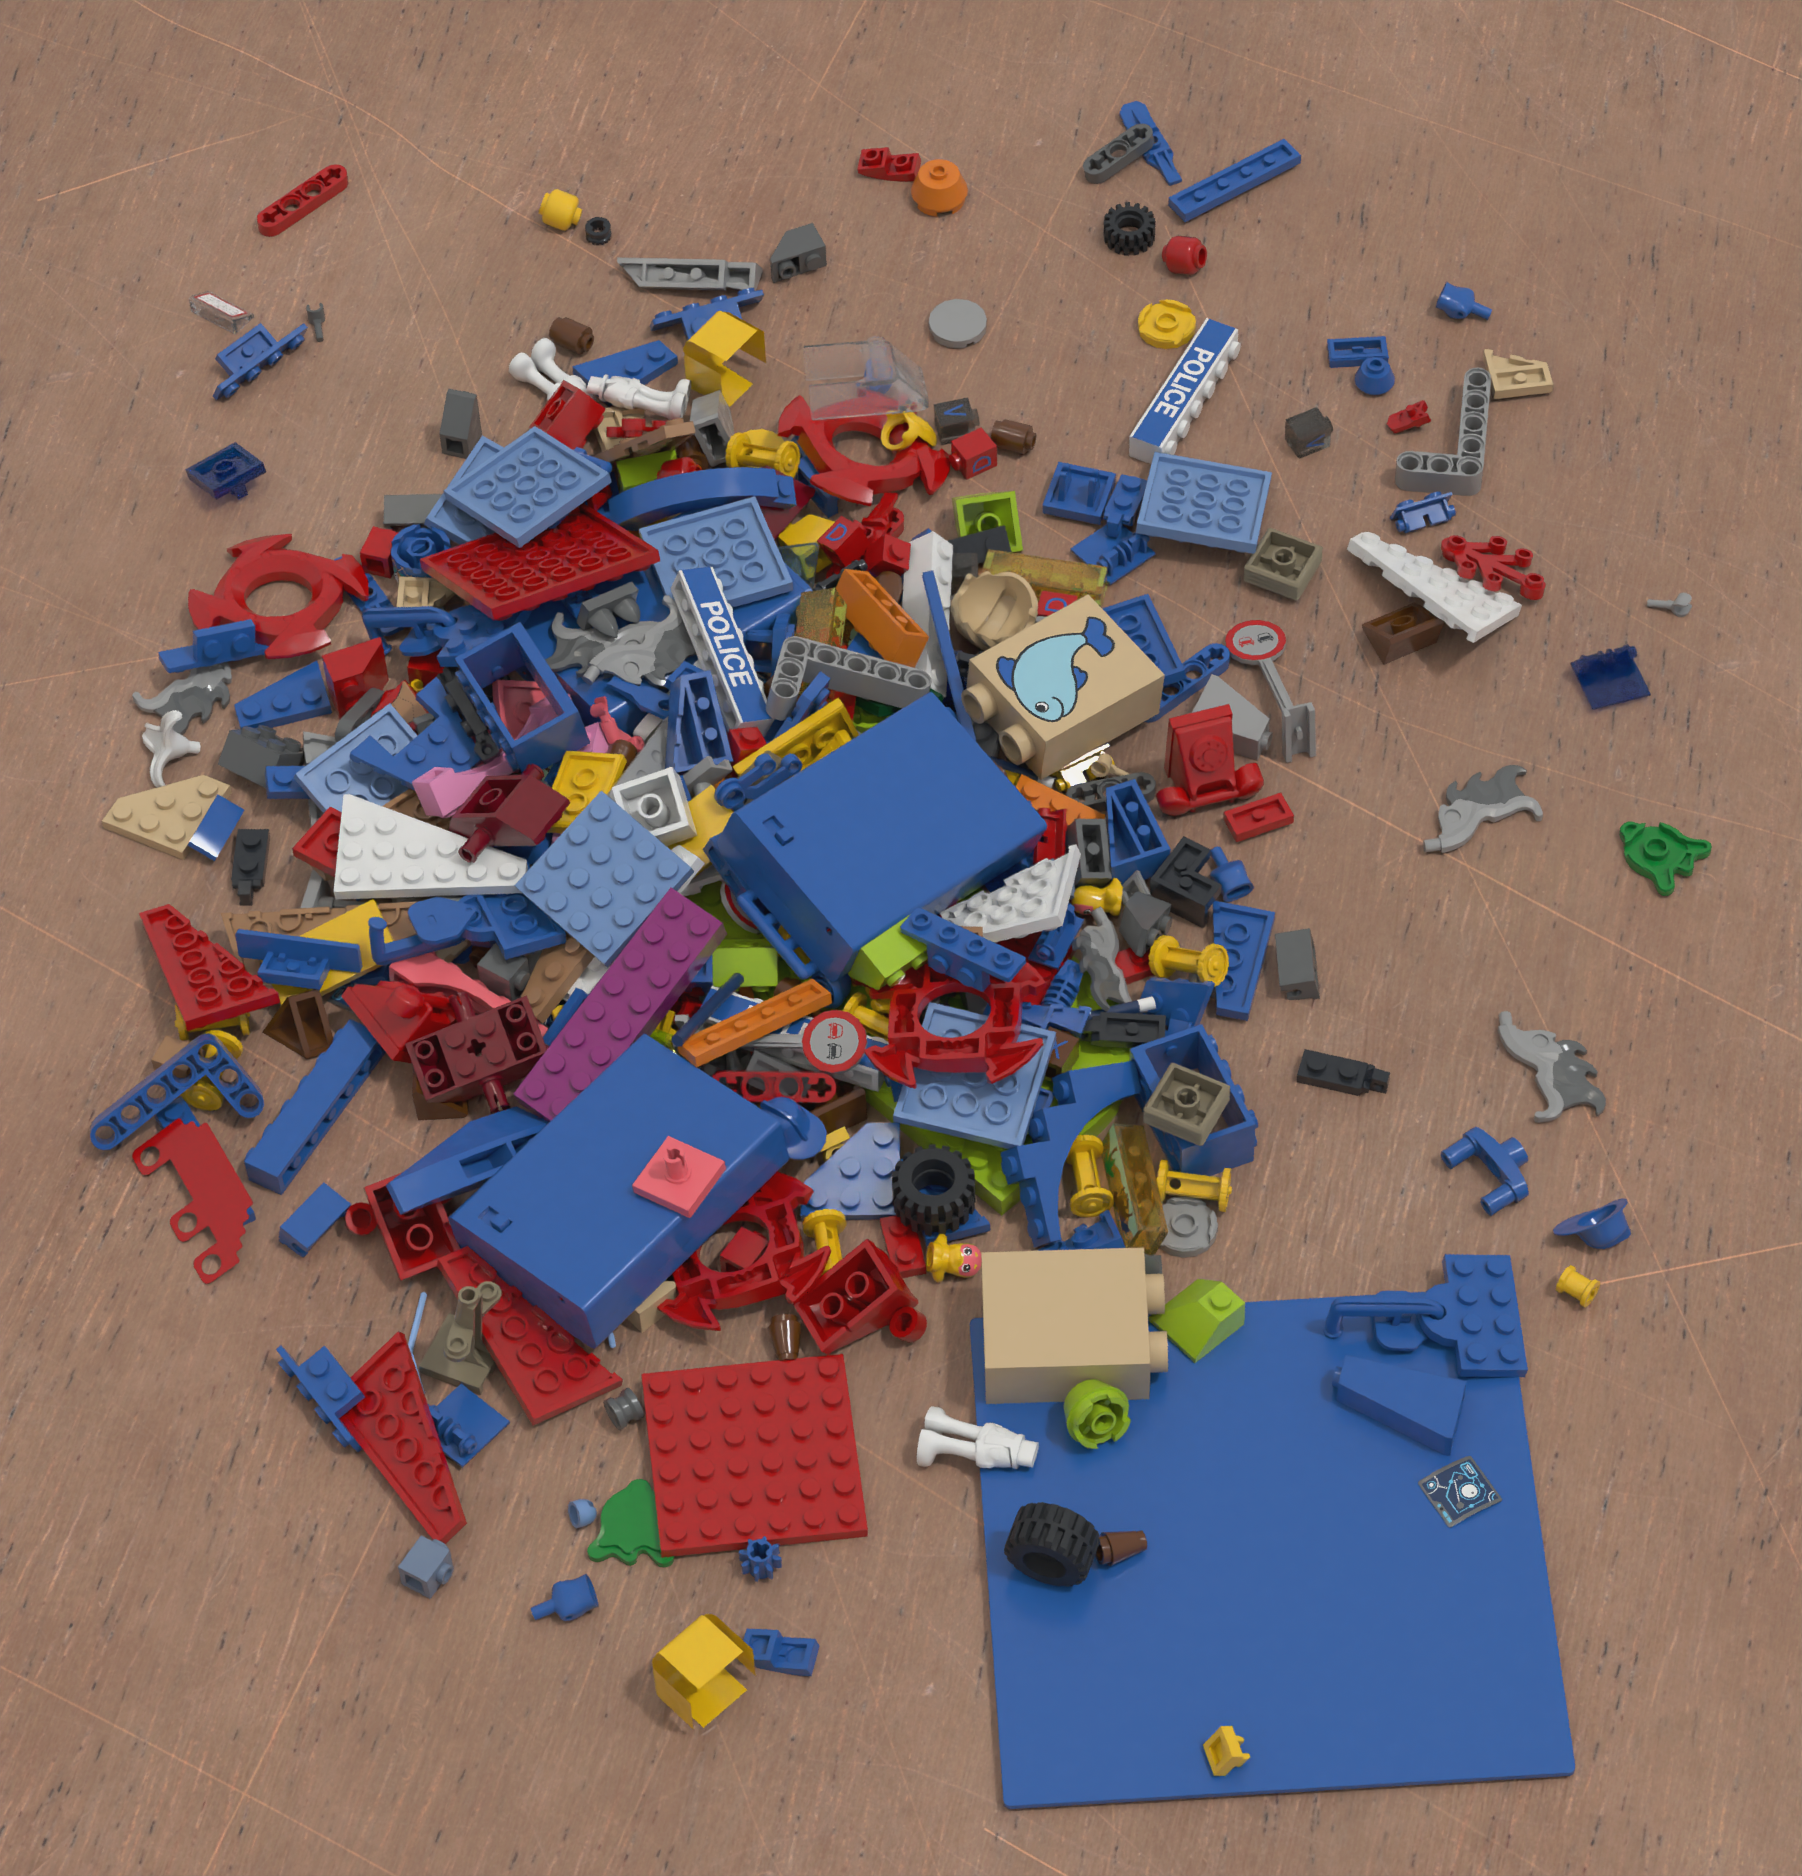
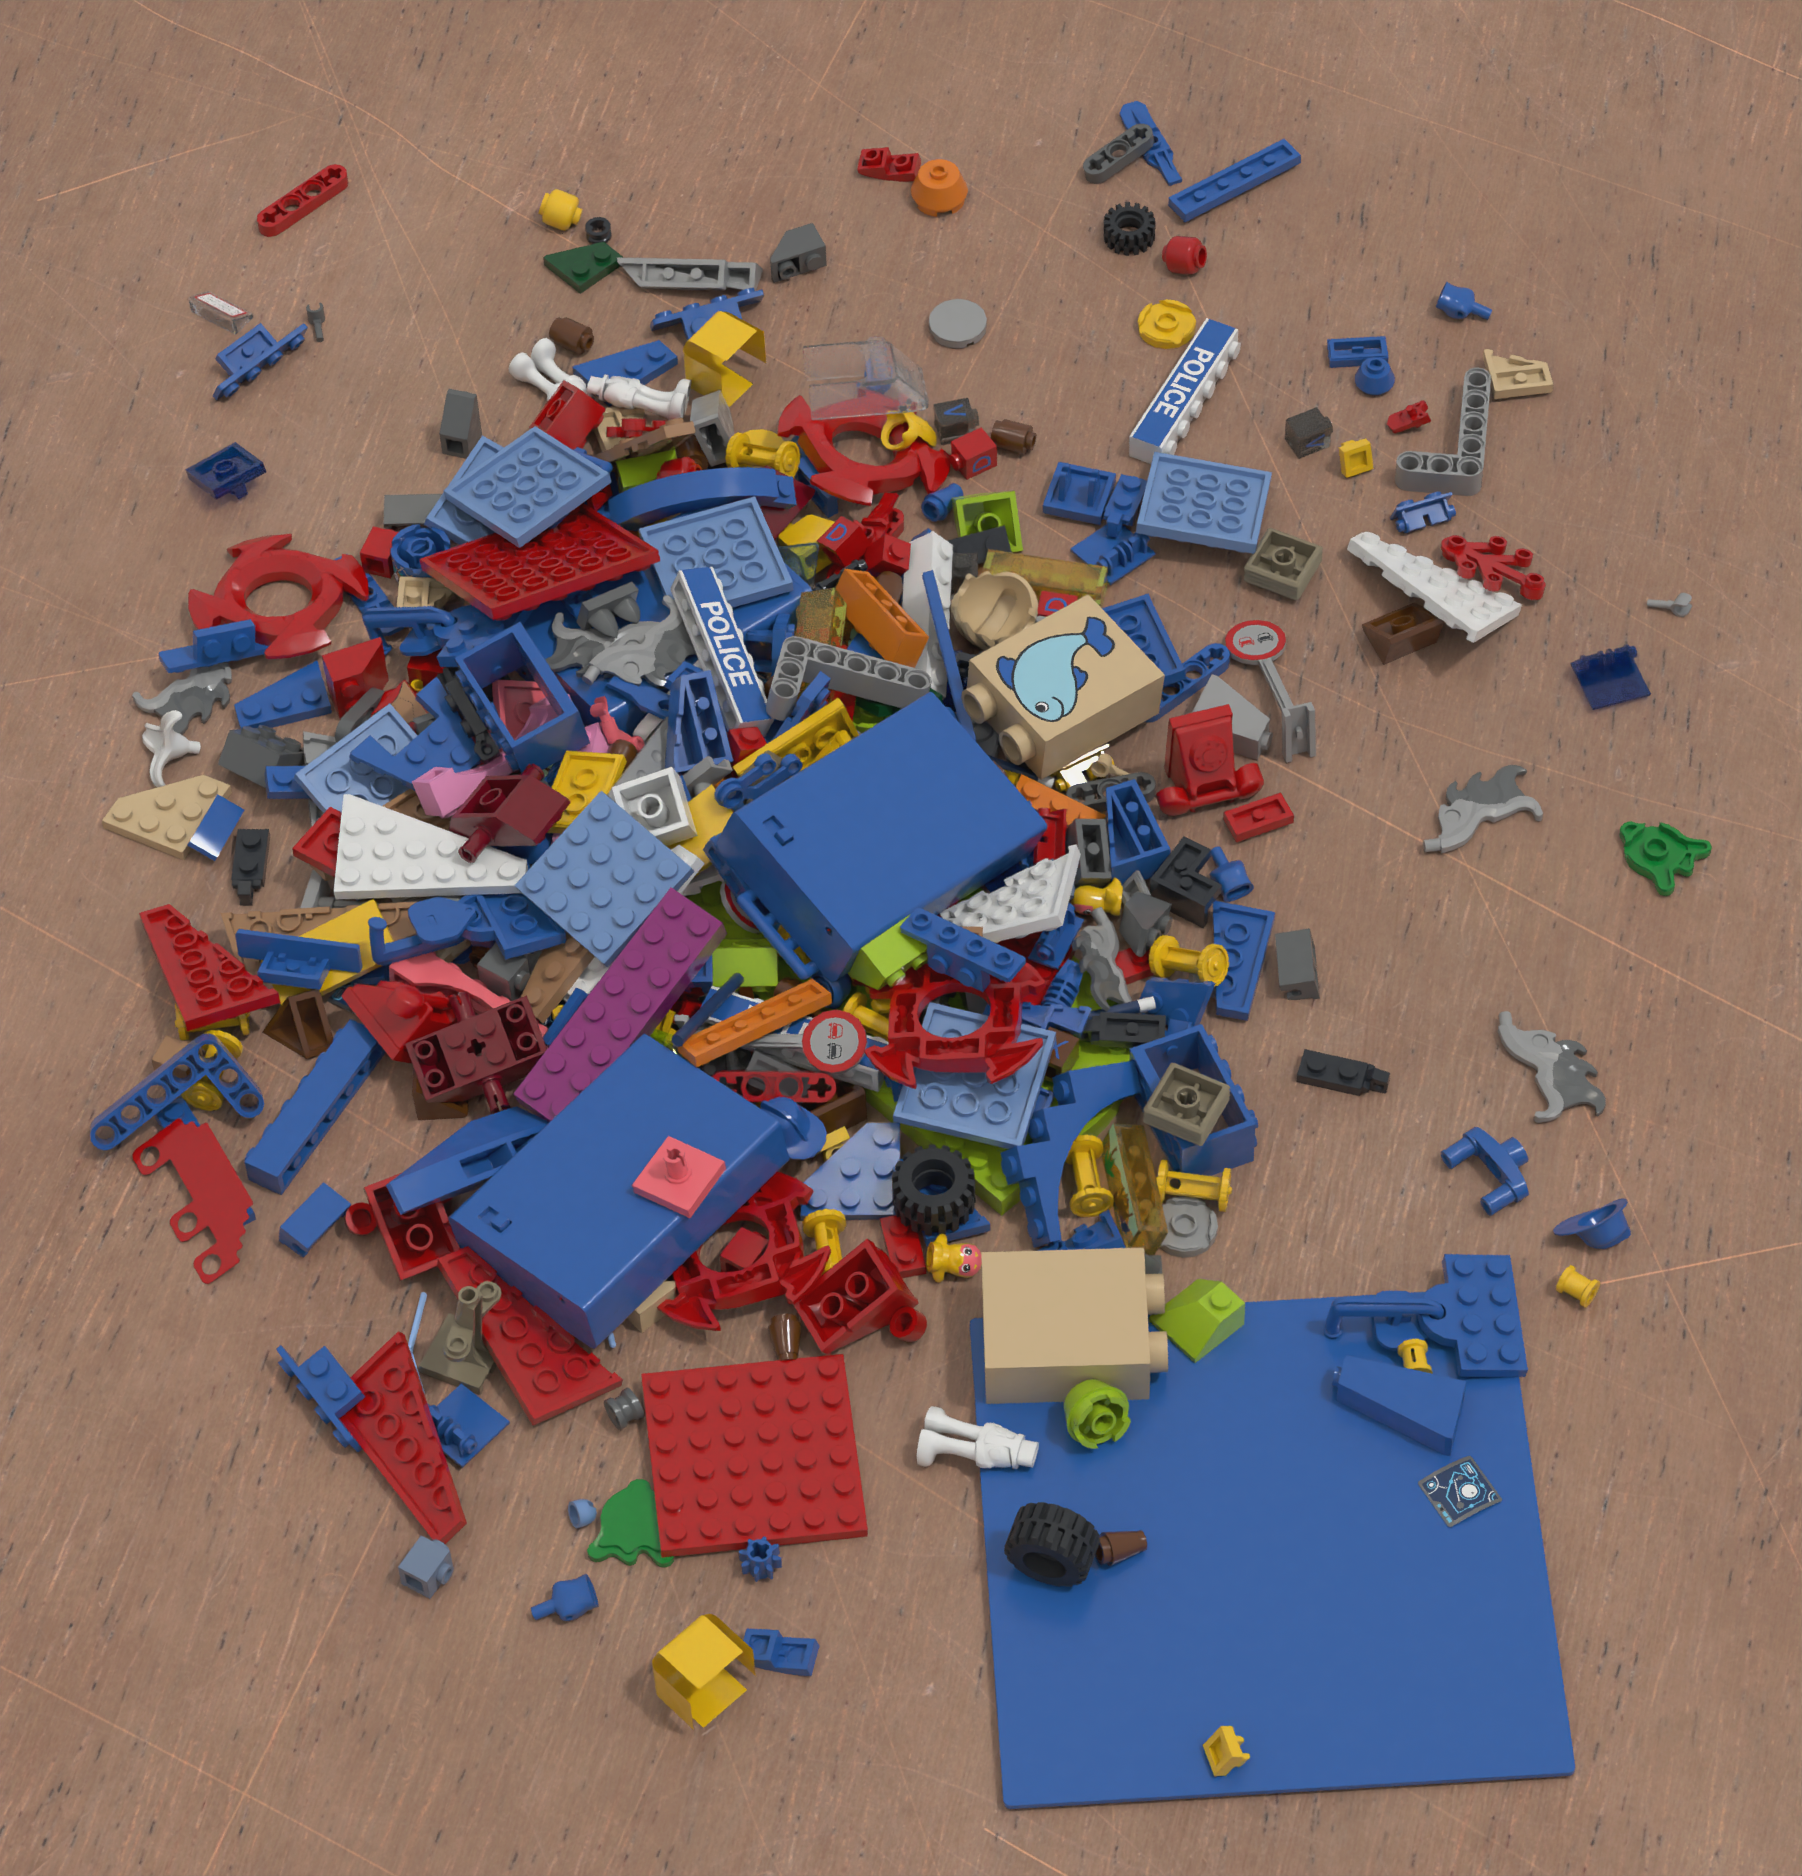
none -> dark green wing [543,242,623,294]
none -> blue cone [921,483,963,522]
none -> yellow tile [1338,438,1374,478]
none -> yellow bush [1397,1339,1433,1374]

